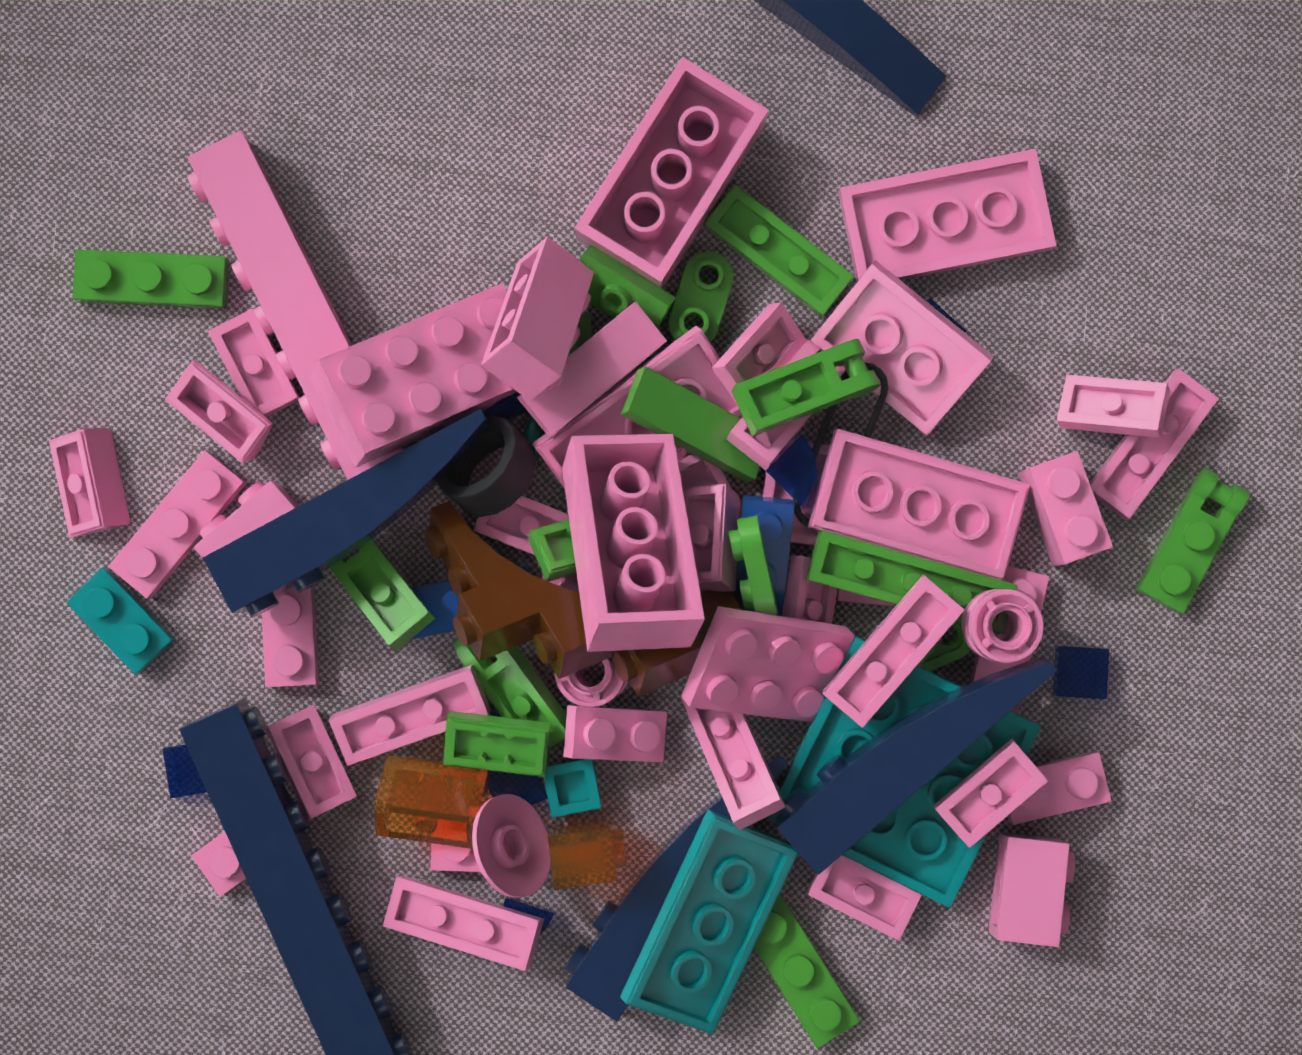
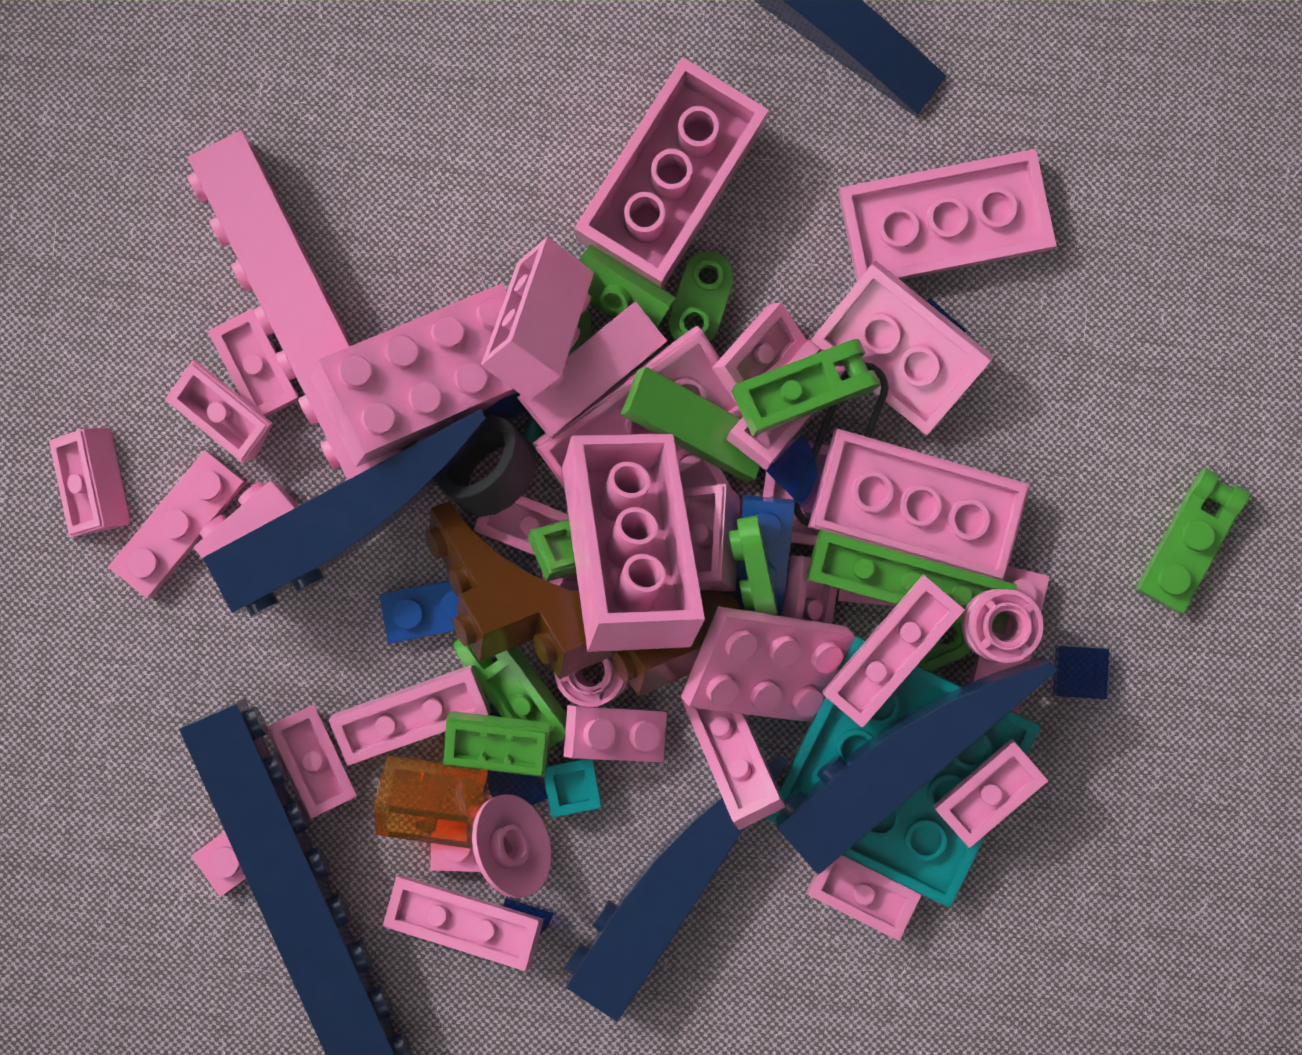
teal plate [66,567,176,675] -> none
bright green plate [72,249,229,309] -> none
clear blue tile [162,744,207,799] -> none
bright pink plate [262,586,319,687] -> none
bright green plate [329,538,435,651] -> none
clear orange brick [547,818,627,889] -> none
teal tile [620,809,798,1035] -> none
bright green plate [704,184,854,318] -> none
bright green plate [754,893,860,1049] -> none
bright pink brick [989,832,1075,947] -> none
bright pink plate [1008,751,1112,825] -> none
bright pink brick [1018,451,1113,566] -> none
bright pink plate [1057,375,1170,438] -> none
bright pink plate [1090,368,1219,520] -> none

